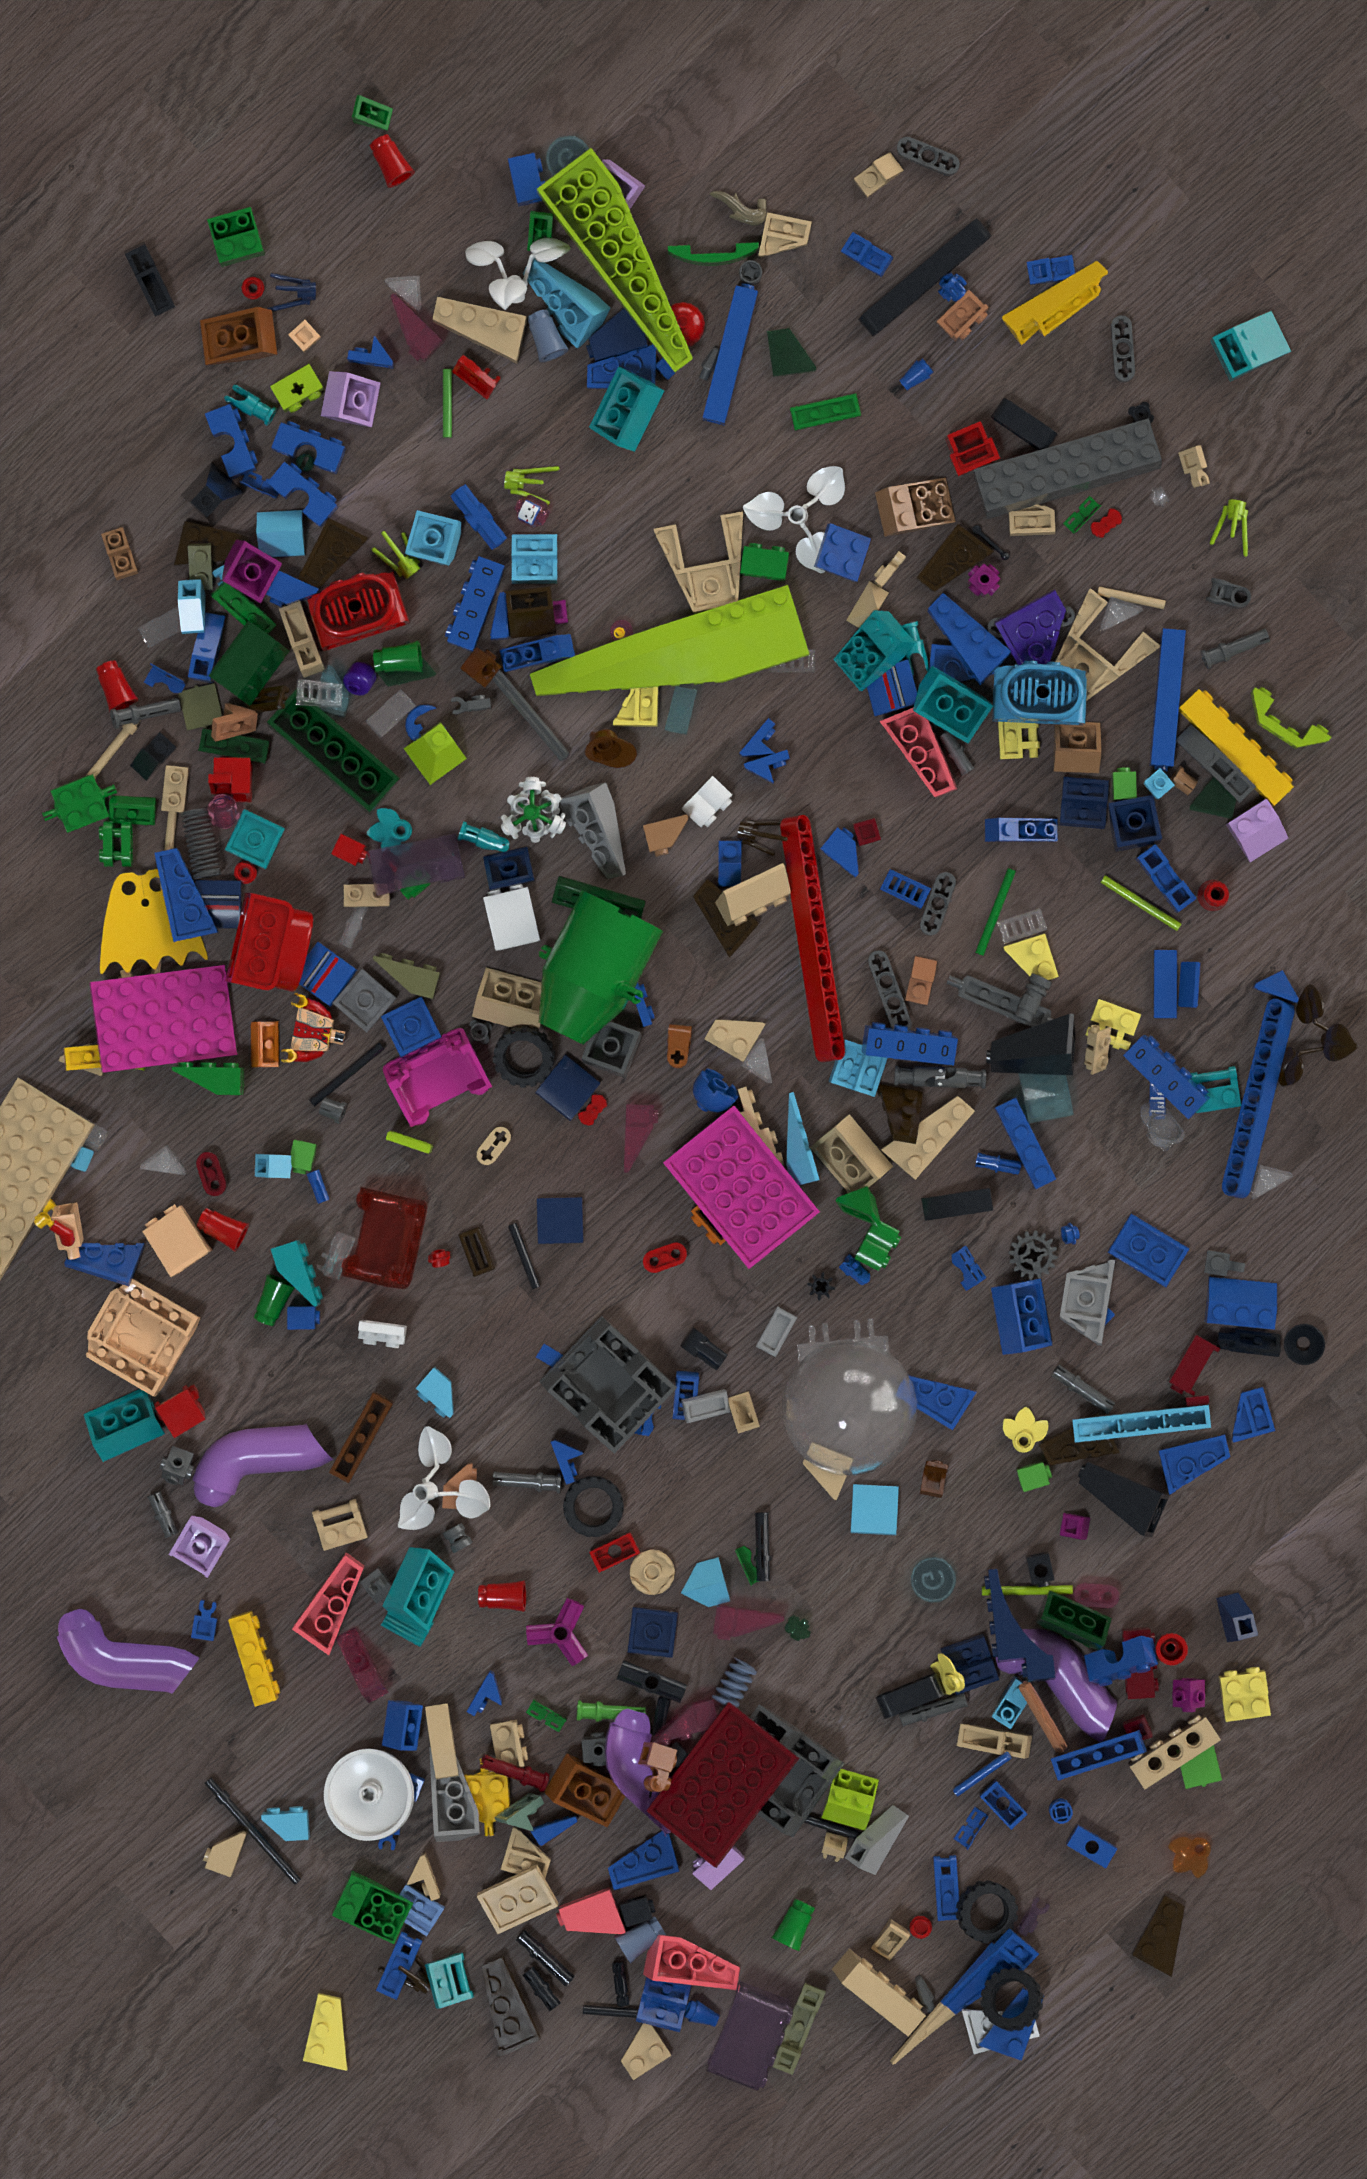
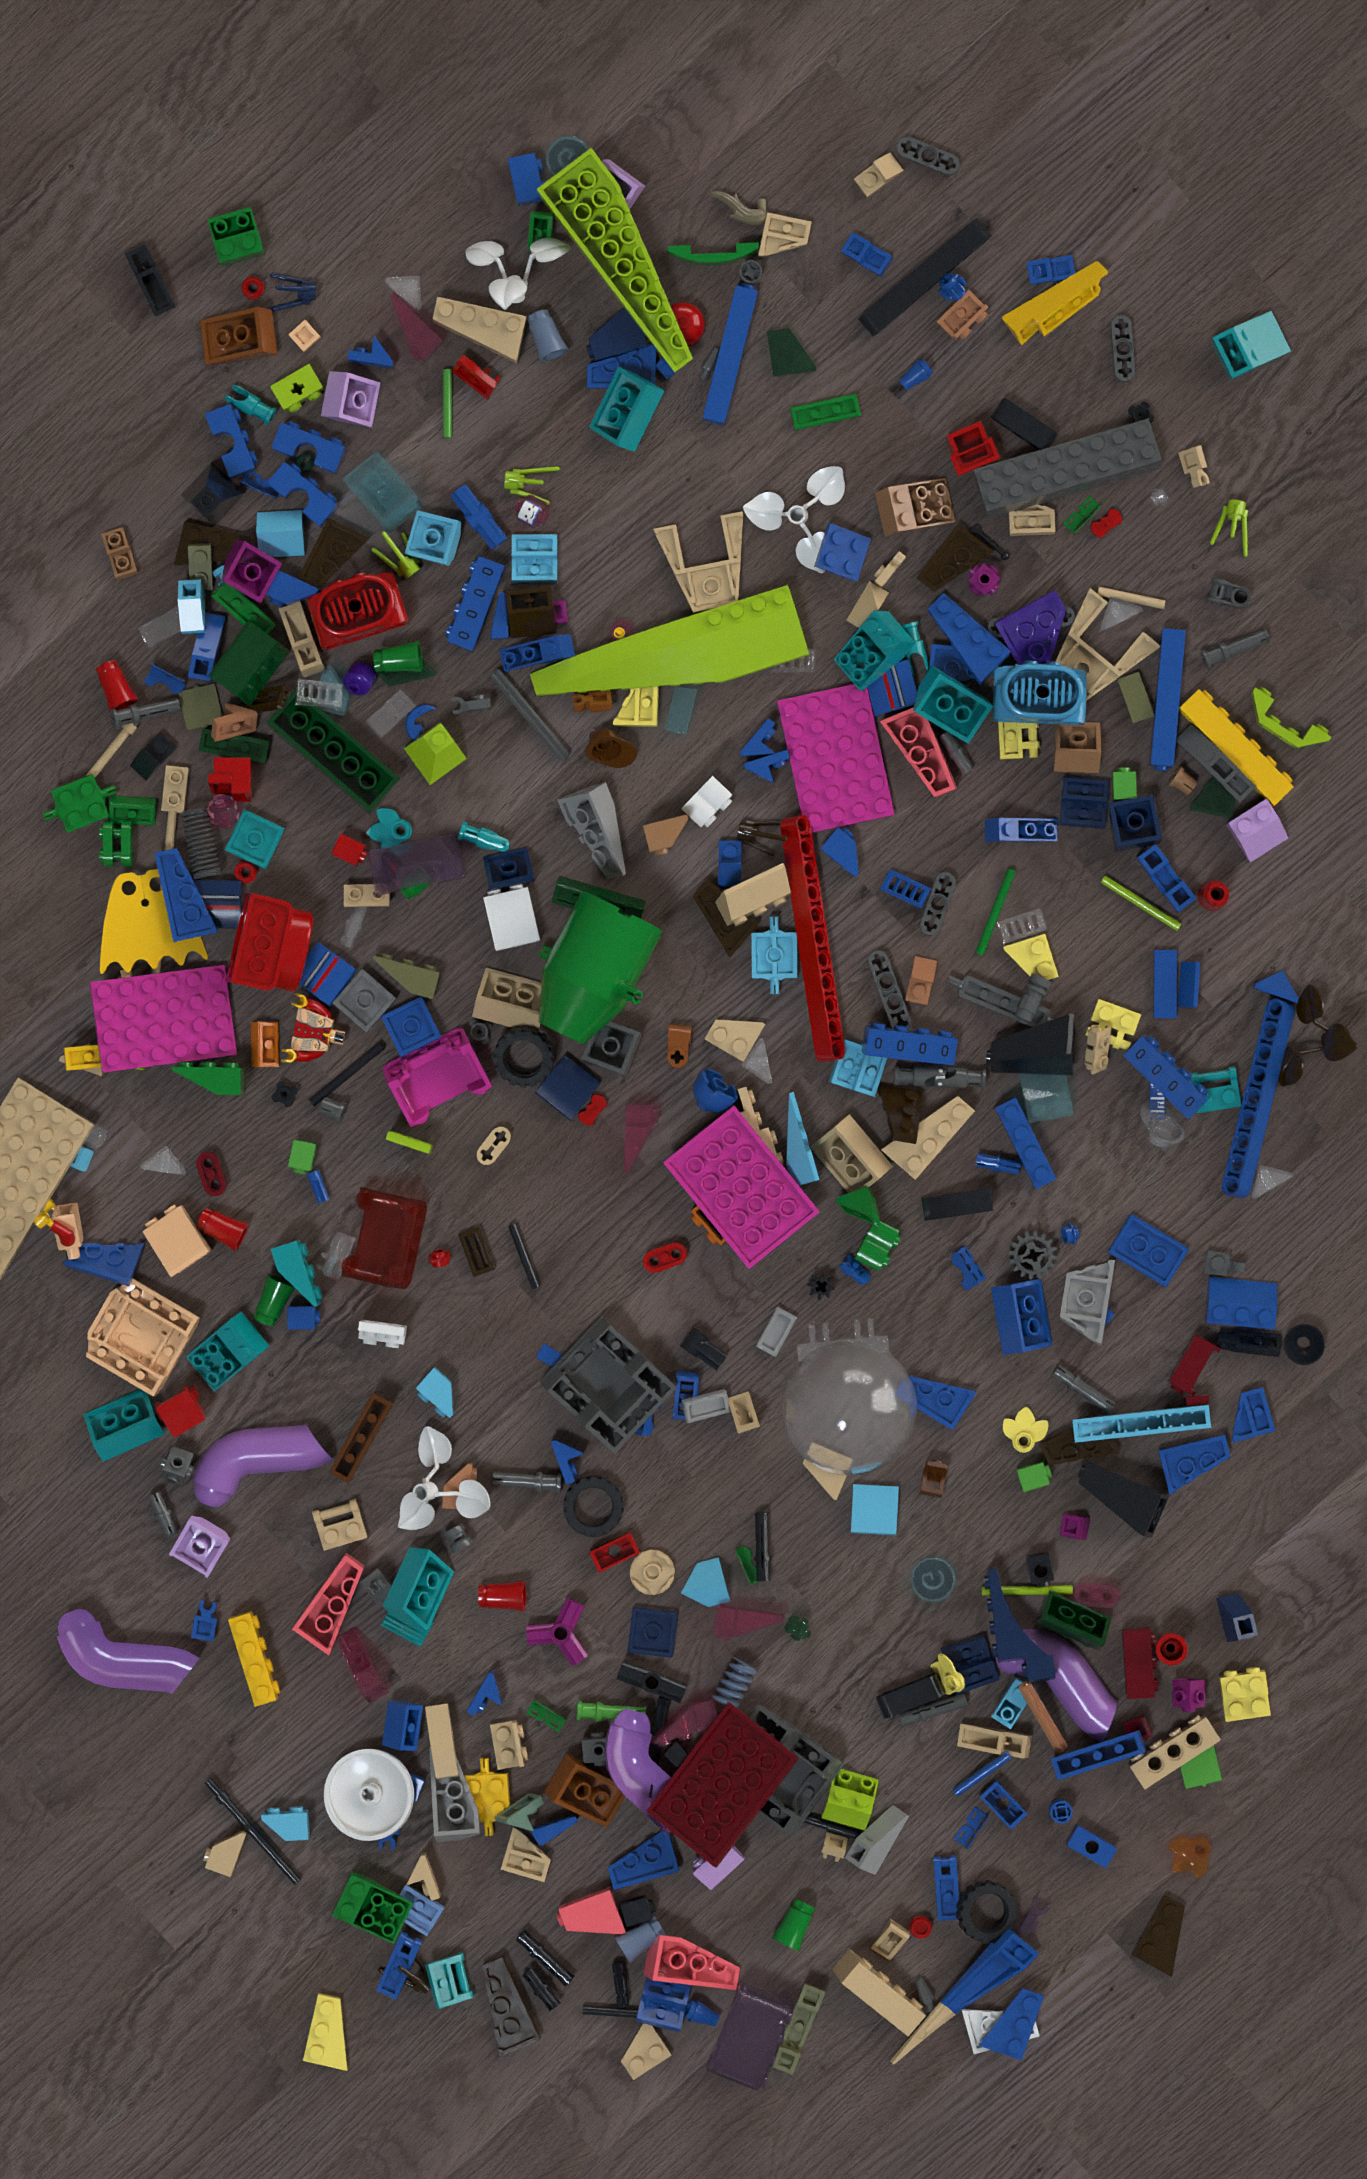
medium azure slope [255,1154,292,1178] -> none
green slope [352,95,393,131] -> none
red plant [369,134,415,188] -> none
reddish brown brick [460,647,502,688] -> none
tan plate [477,1865,558,1934] -> none
dark red pin [480,1754,549,1792] -> none
white plant [501,777,566,843] -> none
medium azure wedge [523,258,611,348] -> none
dark blue tile [537,1197,583,1244] -> none
blue plate [635,983,655,1027] -> none
brick [638,1742,677,1792] -> none
green brick [740,543,789,581] -> none
dark red plate [853,818,881,846] -> none
black tyre [980,1968,1043,2031] -> none
blue arch [1084,1636,1158,1686] -> none
medium azure bracket [1144,768,1175,799] -> none
none -> teal slope [186,1311,270,1392]
none -> black plate [272,1081,298,1107]
none -> clear light blue slope [342,451,423,534]
none -> dark orange plate [572,690,613,713]
none -> medium azure plate [751,917,797,994]
none -> dark pink plate [777,684,895,833]
none -> olive slope [1117,672,1154,723]

